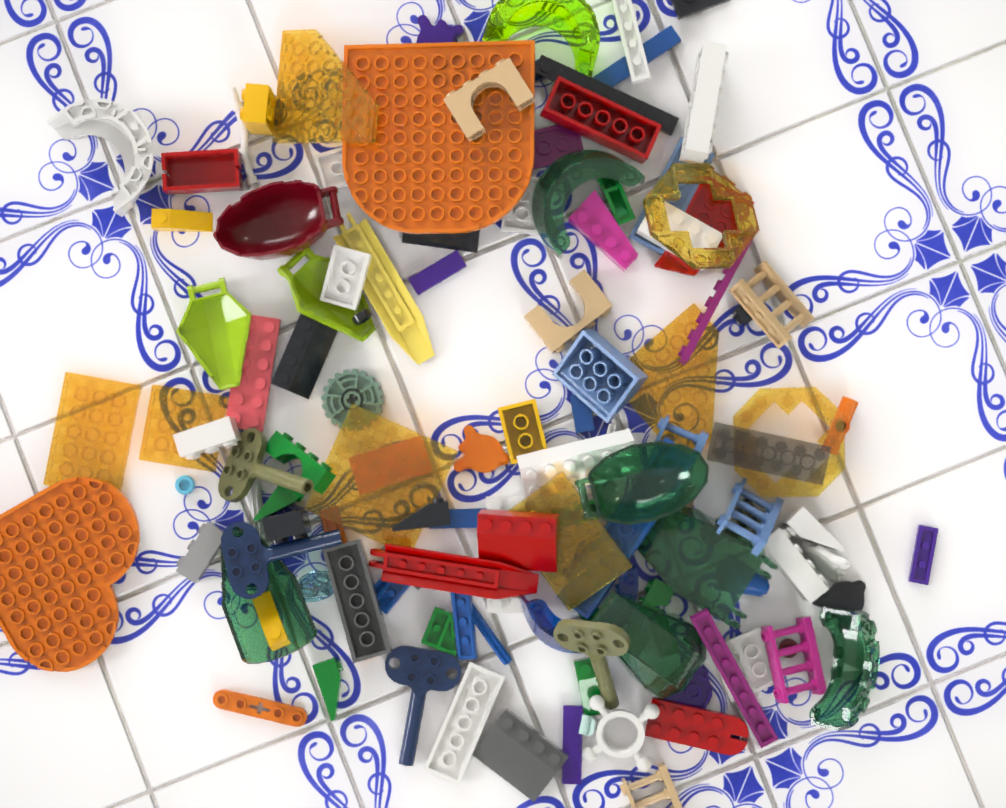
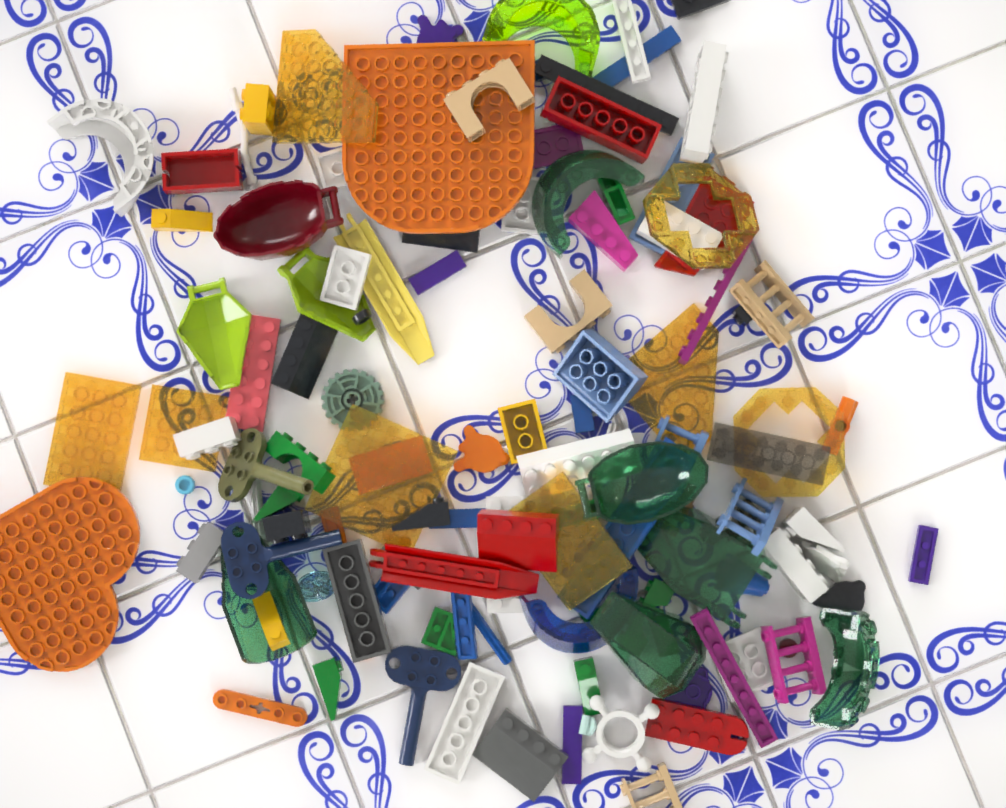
olive piece [553,619,630,710] -> none

